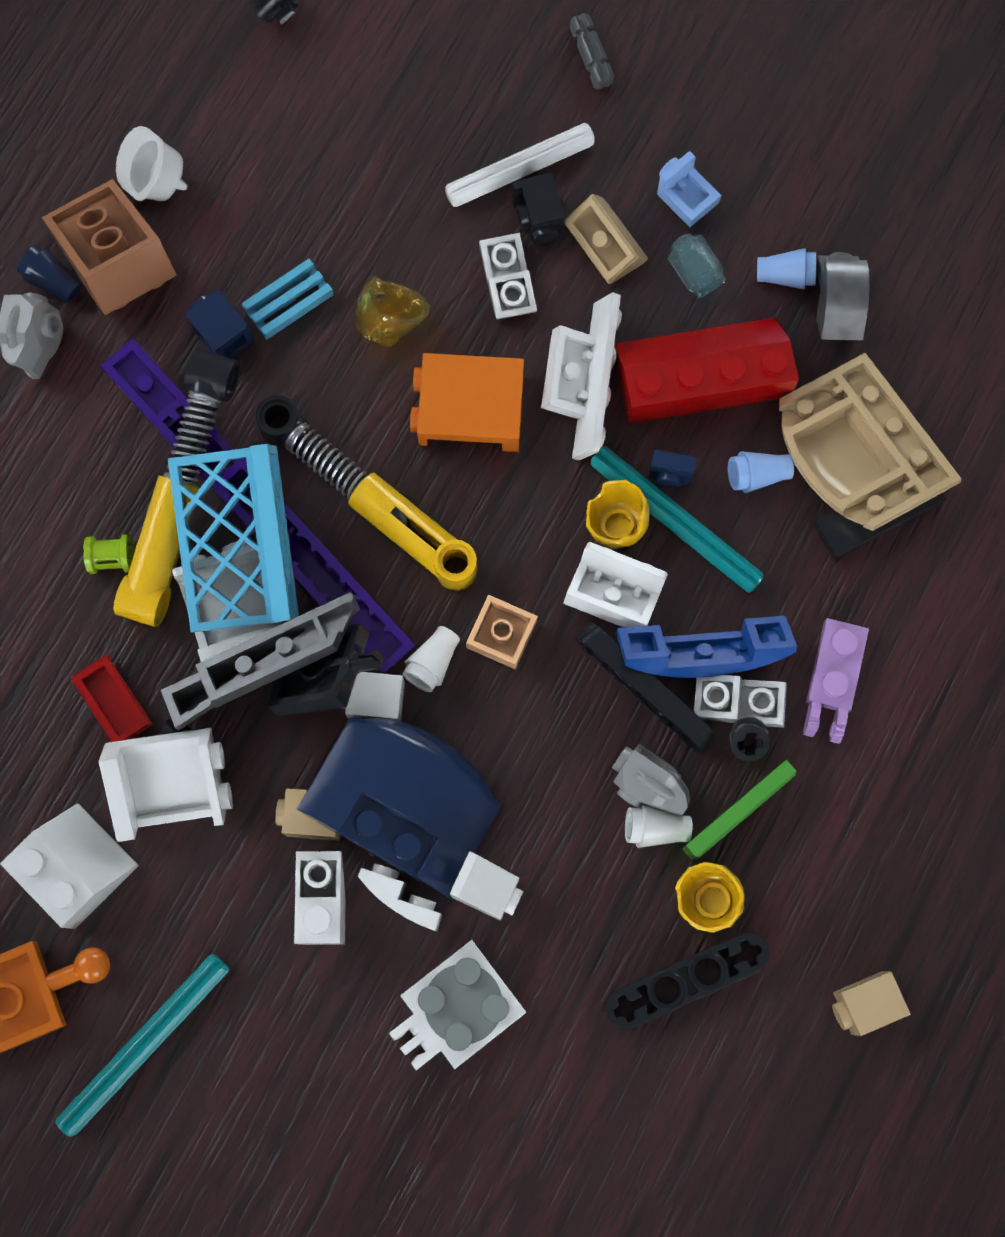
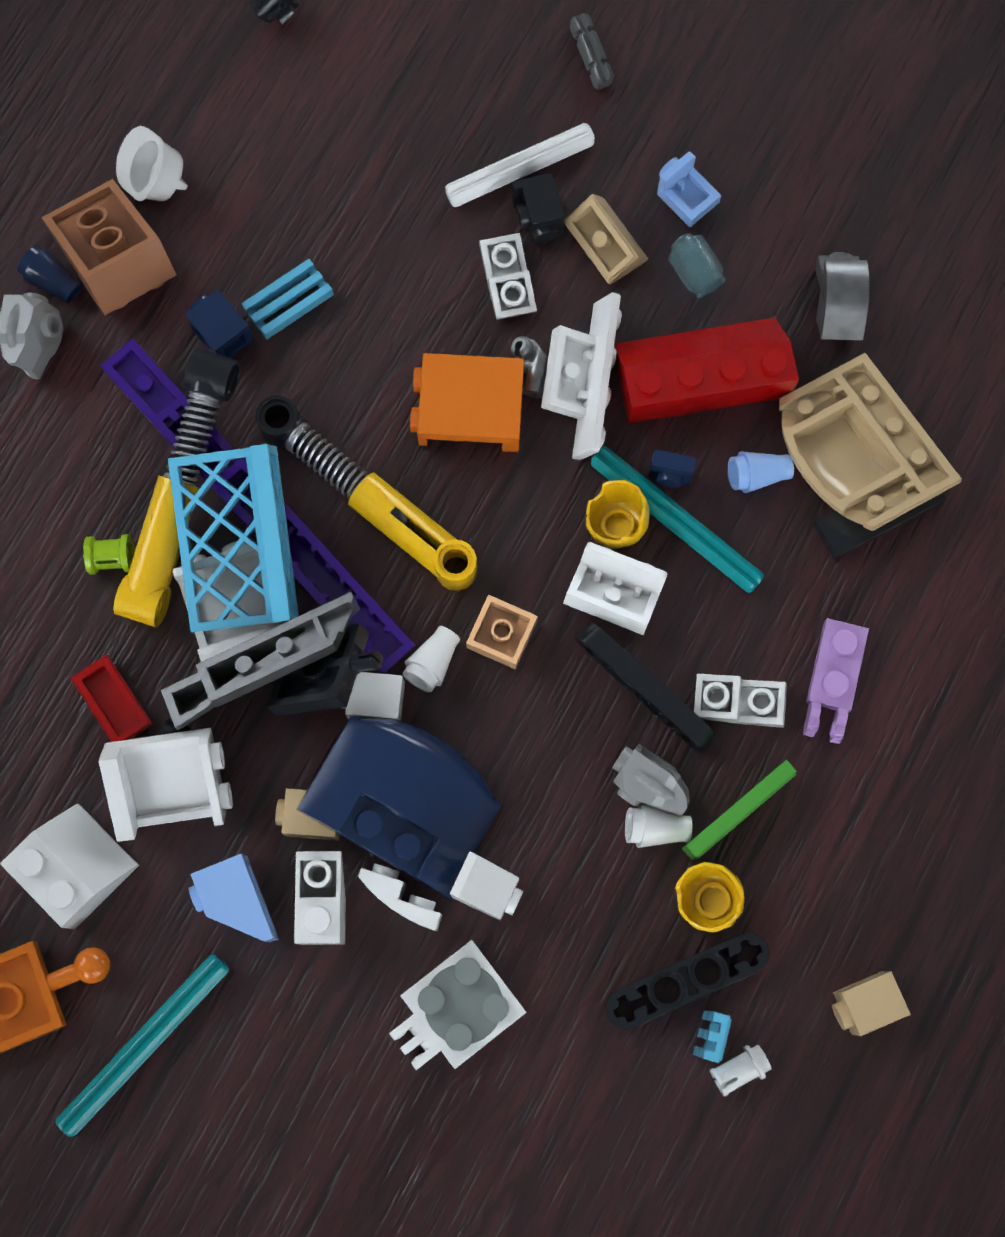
clear yellow helmet [355,276,430,347] -> none
blue slope [617,616,797,678] -> none
black bush [729,717,770,762] -> none
light blue cone [757,248,816,290] -> none
none -> light blue slope [189,854,279,942]
none -> flat silver arm [511,336,548,398]
none -> medium azure tile [693,1010,732,1063]
none -> white pin [710,1045,771,1097]

